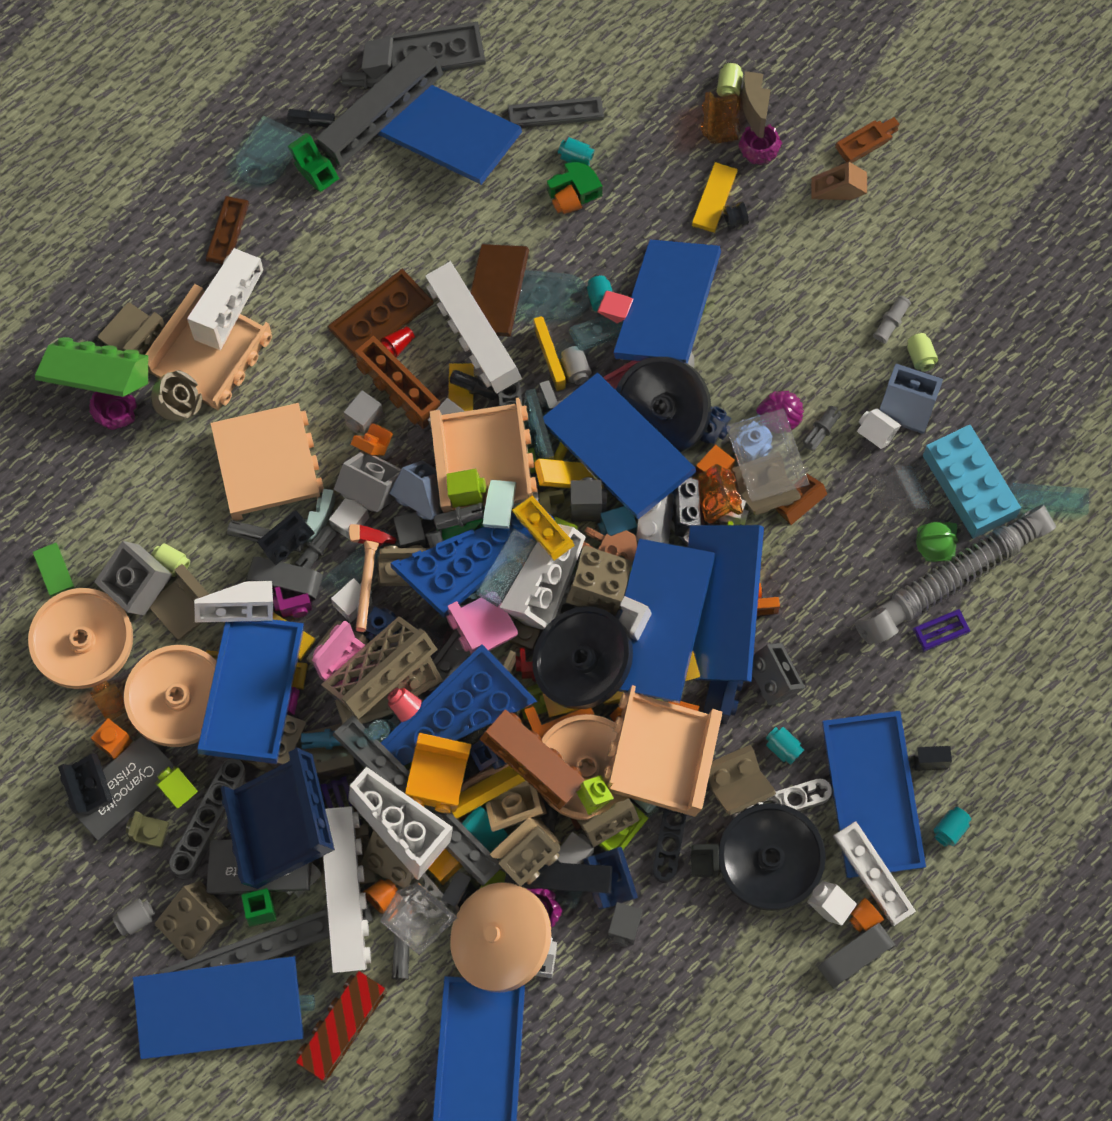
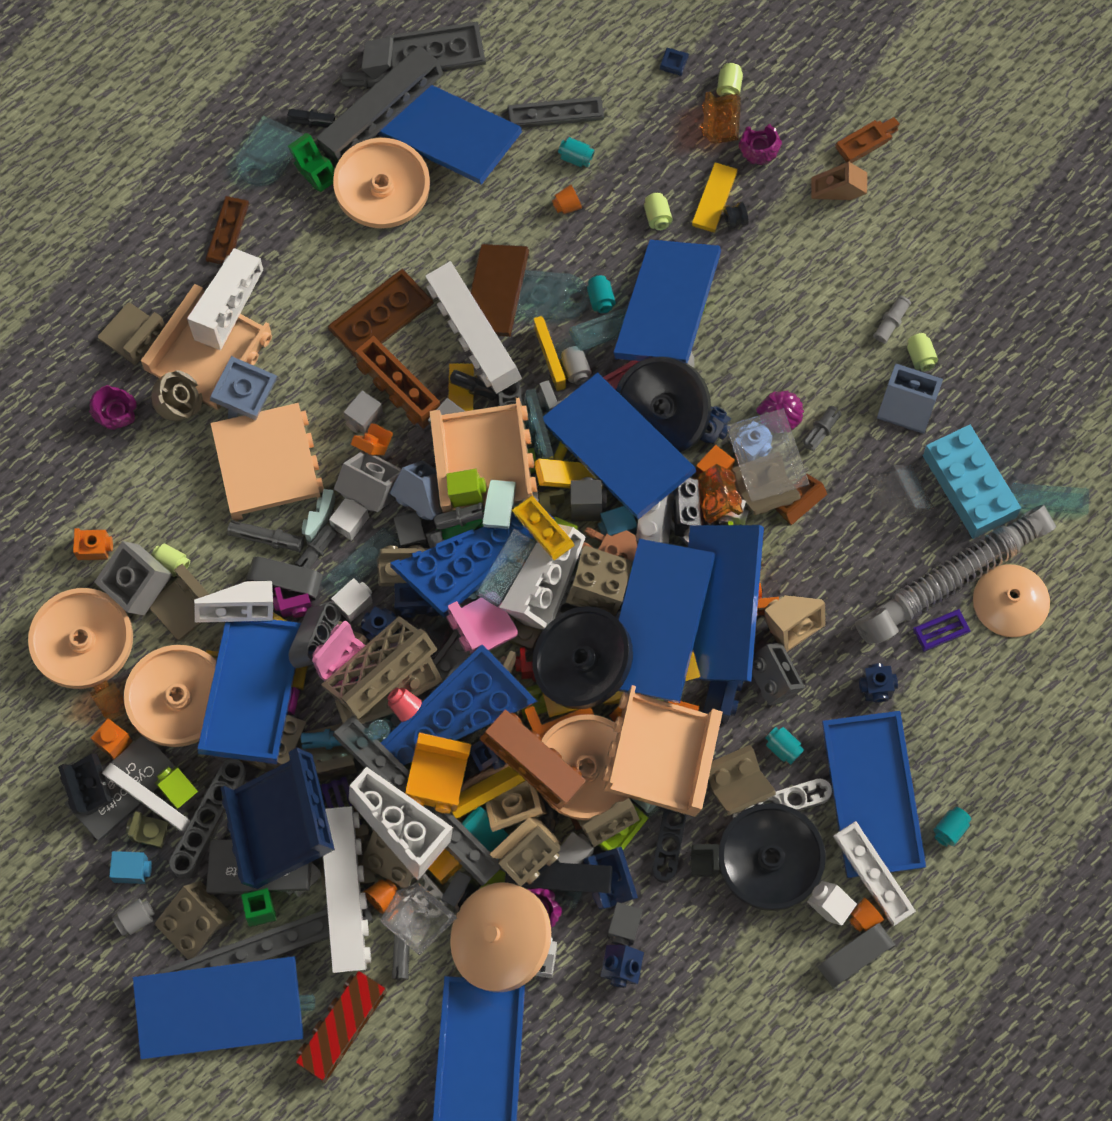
bright green tile [33,543,75,598] -> none
bright green slope [35,337,148,397] -> none
black bracket [257,510,315,565] -> none
light nougat piece [349,524,396,632] -> none
red cone [381,326,415,358] -> none
green brick [547,162,603,205] -> none
lime bracket [576,775,614,815] -> none
coral slope [597,291,633,324] -> none
white panel [619,596,652,641] -> none
dark tan slope [742,71,771,138] -> none
white brick [857,408,901,449] -> none
black piece [914,746,952,771] -> none
bright green piece [916,522,958,562] -> none
none -> orange brick [73,528,113,560]
none -> white beam [102,763,191,833]
none -> dark azure brick [109,851,152,884]
none -> sand blue bracket [210,356,277,420]
none -> dark grey beam [289,601,341,668]
none -> light nougat dish [333,138,430,228]
none -> dark blue bracket [394,583,440,618]
none -> dark blue brick [600,945,644,988]
none -> yellowish green brick [644,193,673,230]
none -> dark blue tile [659,48,689,76]
none -> tan slope [765,596,825,652]
none -> dark blue brick [859,663,898,703]
none -> light nougat dish [973,564,1050,637]

